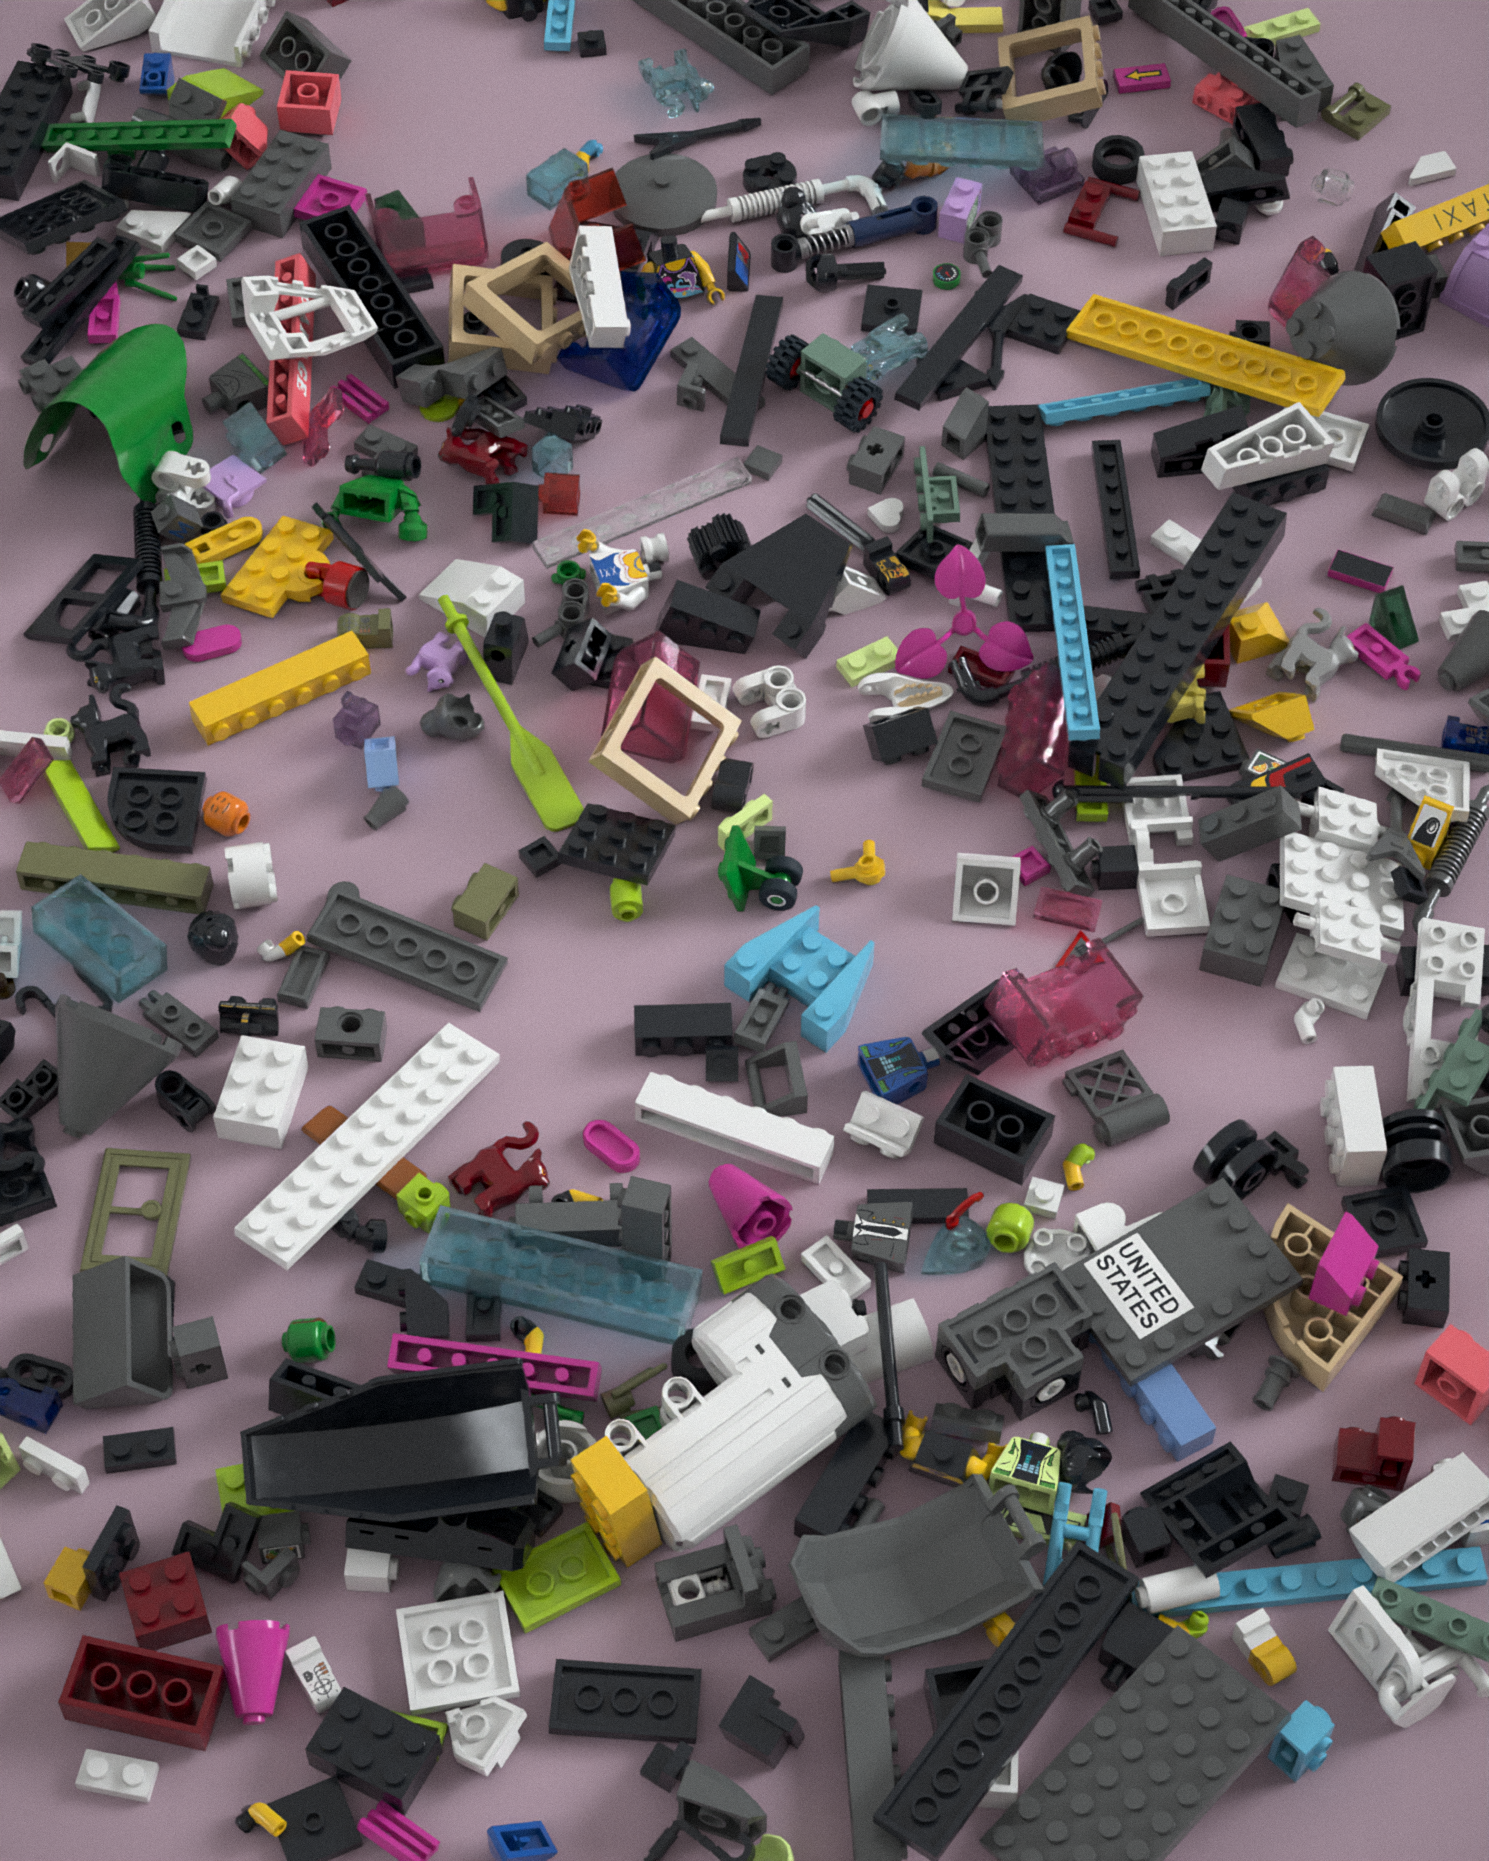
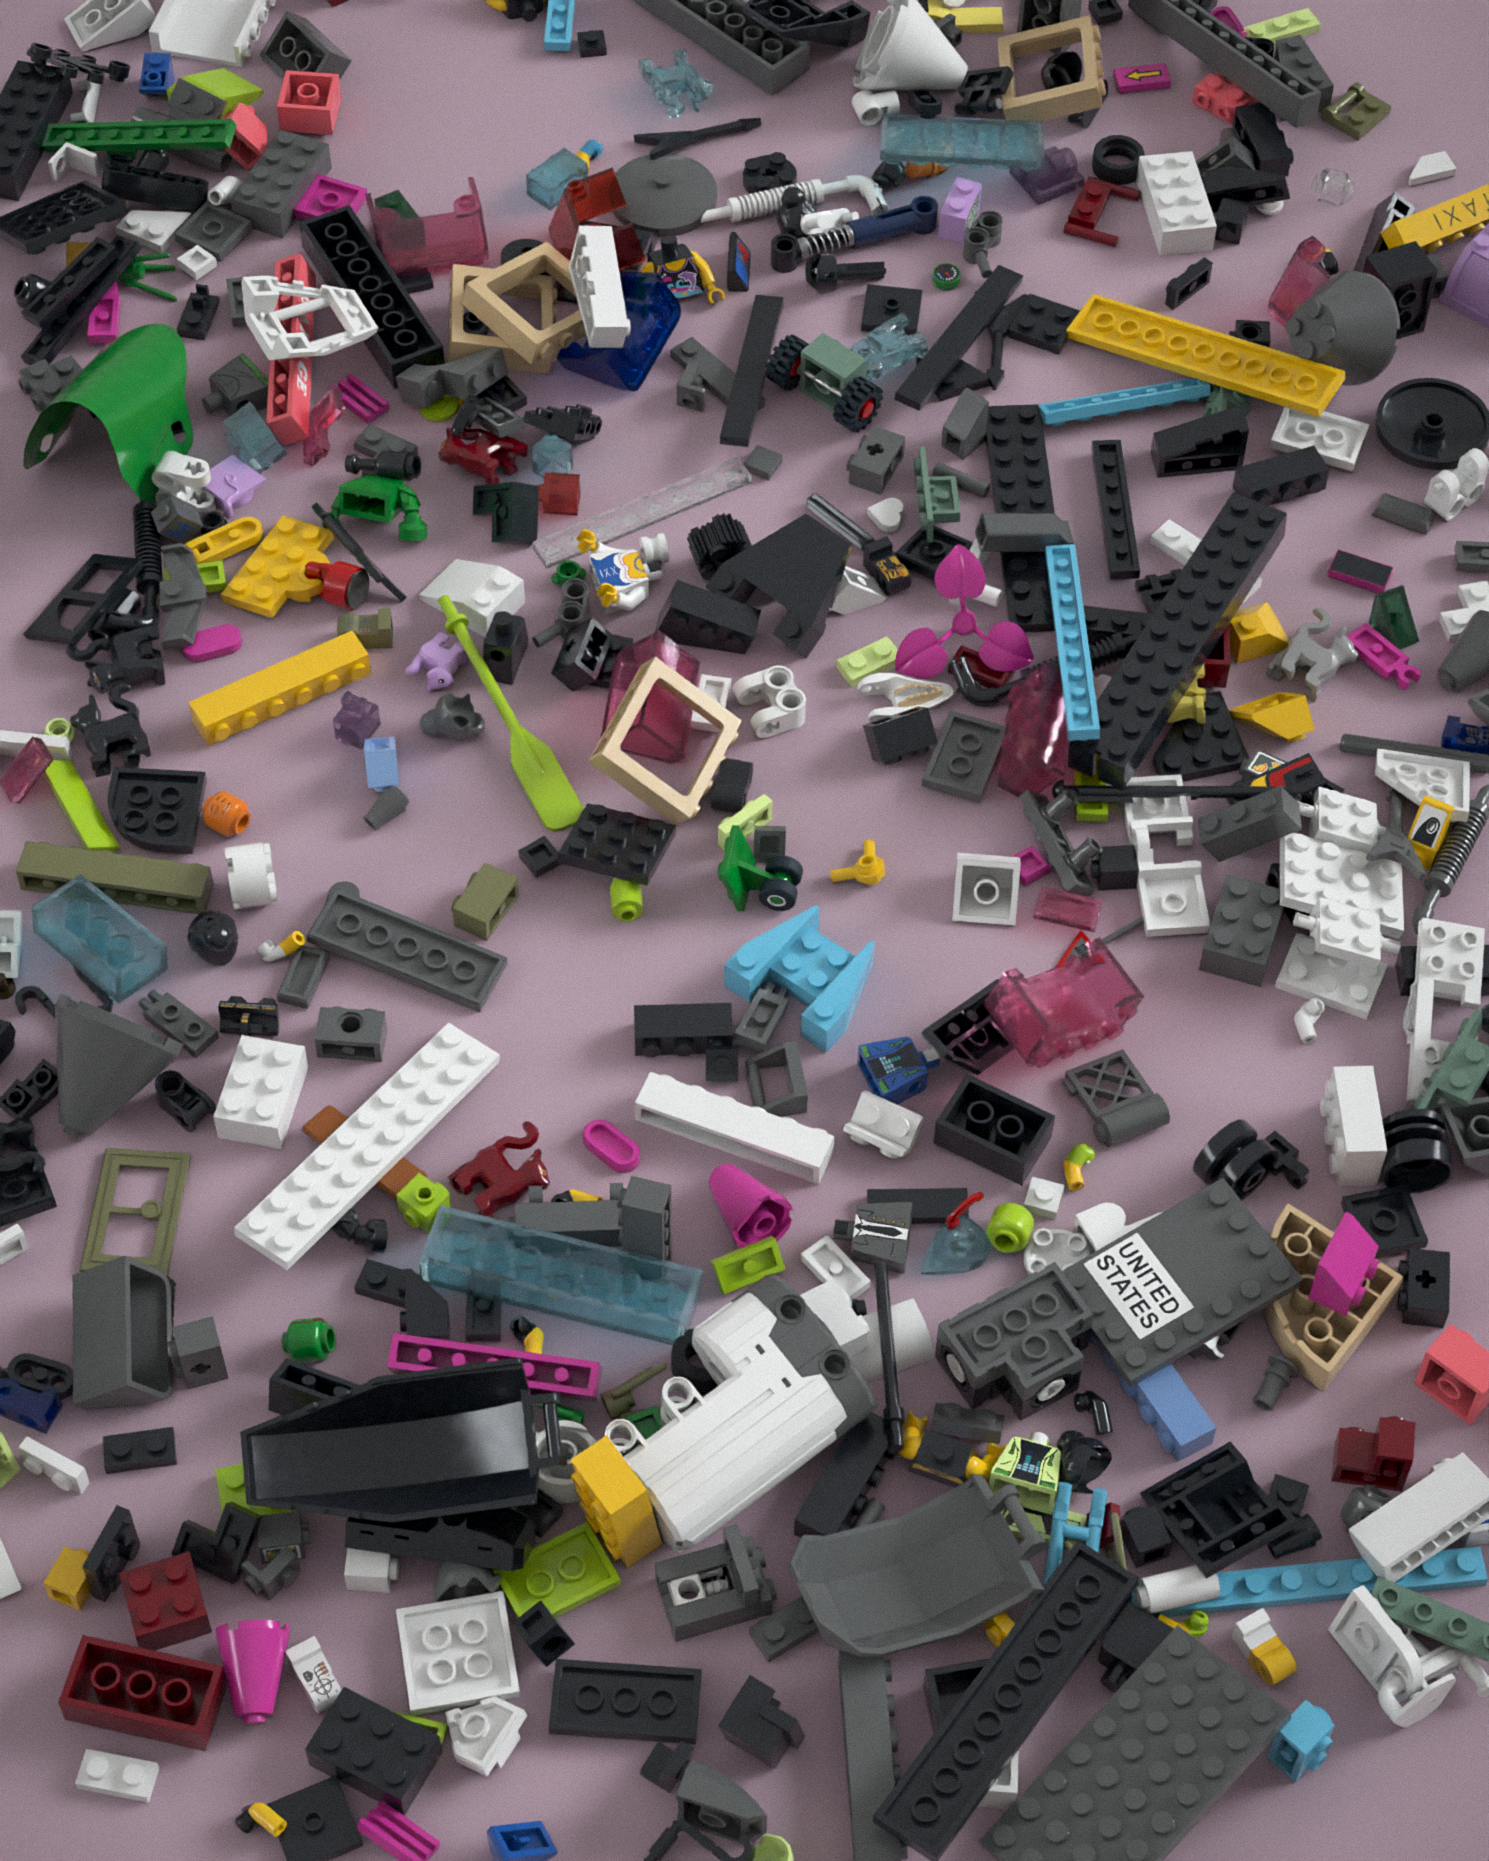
white wedge [1201,402,1335,490] -> none
black plate [1390,866,1429,905] -> none
none -> black brick [512,1600,575,1667]

